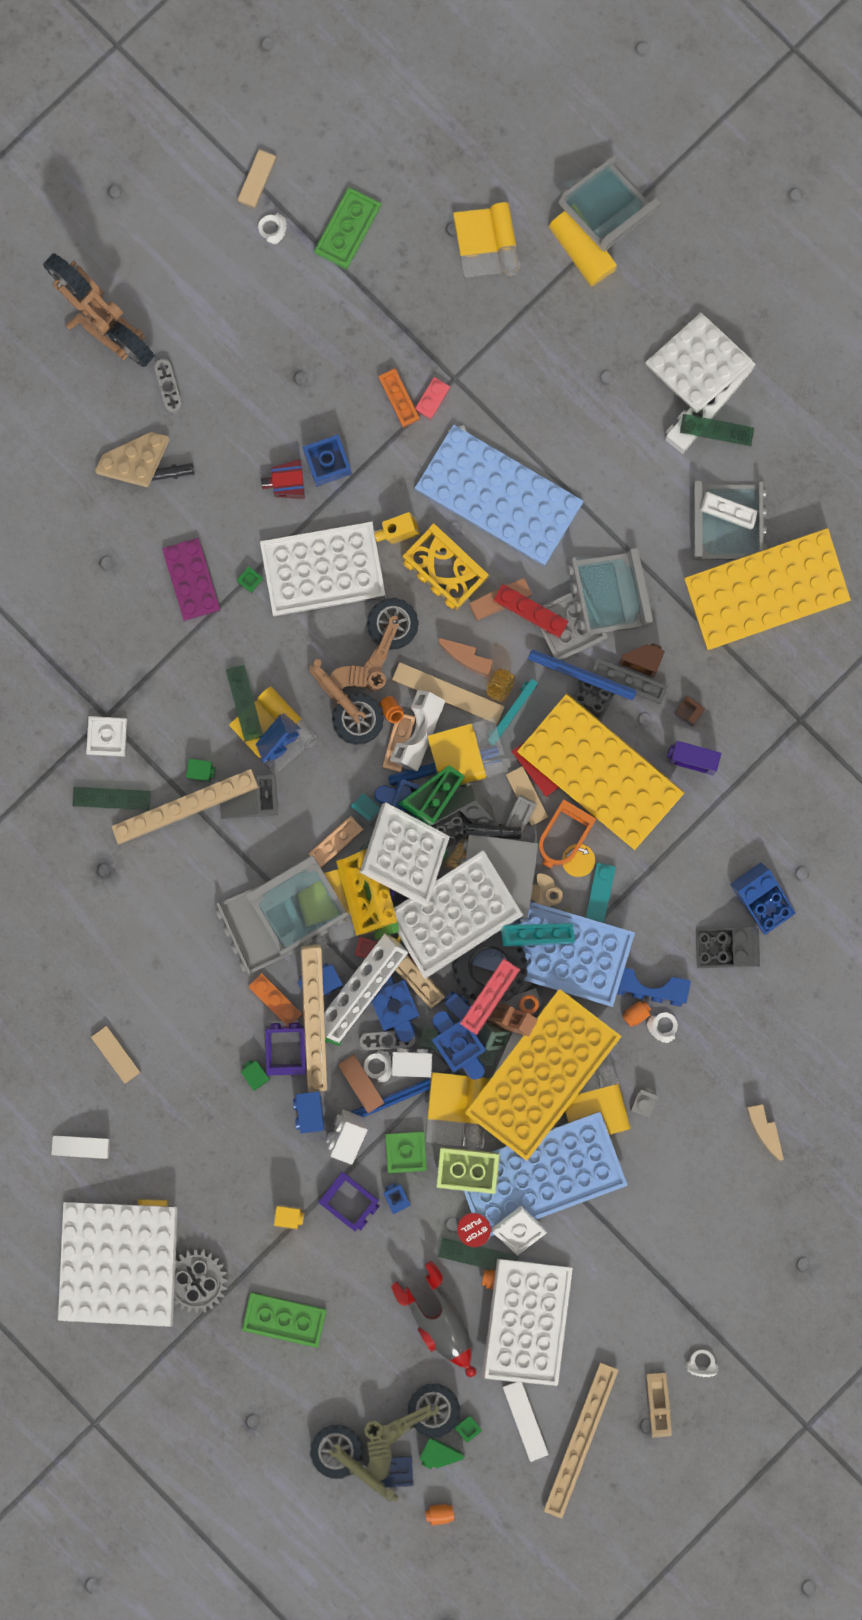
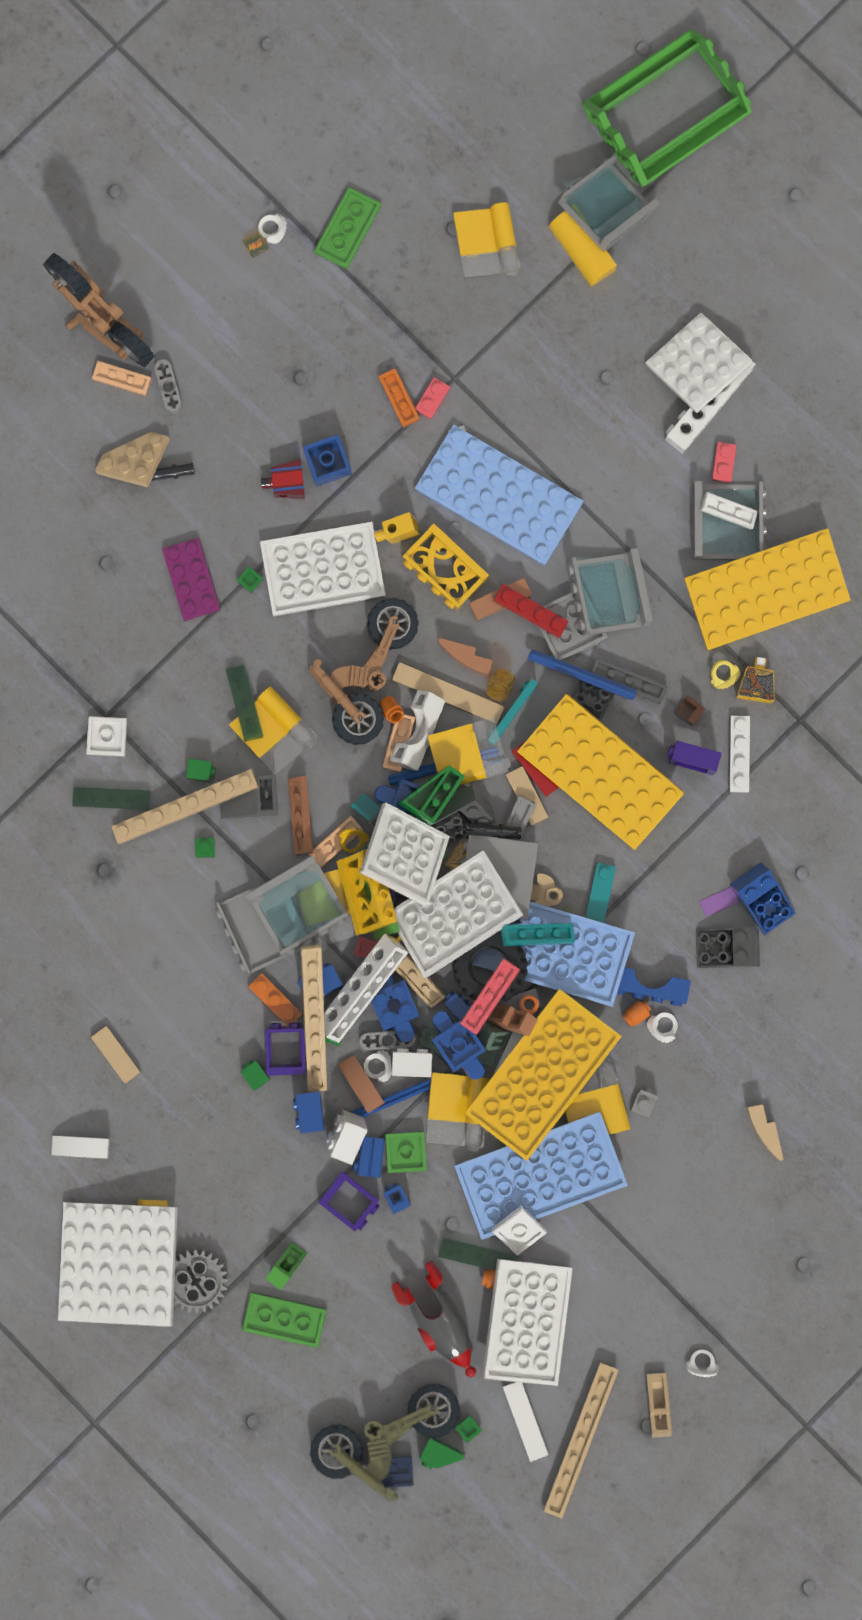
tan tile [238,150,277,209] -> none
blue slope [256,713,301,763] -> none
yellow brick [274,1205,305,1229] -> none
orange brick [425,1503,454,1526] -> none
yellowish green brick [437,1147,500,1194] -> none
red sticker [457,1213,491,1247] -> none
orange window [539,799,596,869] -> none
yellow sticker [562,844,595,877] -> none
reddish brown slope [618,643,665,678] -> none
clear green plate [680,414,754,446] -> none
none -> light nougat tile [92,361,152,396]
none -> green plate [195,838,215,858]
none -> clear yellow tile [242,232,268,258]
none -> bright green slope [265,1242,307,1290]
none -> nougat plate [288,776,313,855]
none -> yellow piece [339,828,369,853]
none -> blue brick [354,1136,385,1178]
none -> bright green door [581,29,752,187]
none -> medium lavender sticker [699,887,739,917]
none -> light yellow piece [711,660,741,689]
none -> coral plate [712,442,736,483]
none -> white plate [729,716,750,793]
none -> torso [736,657,774,704]

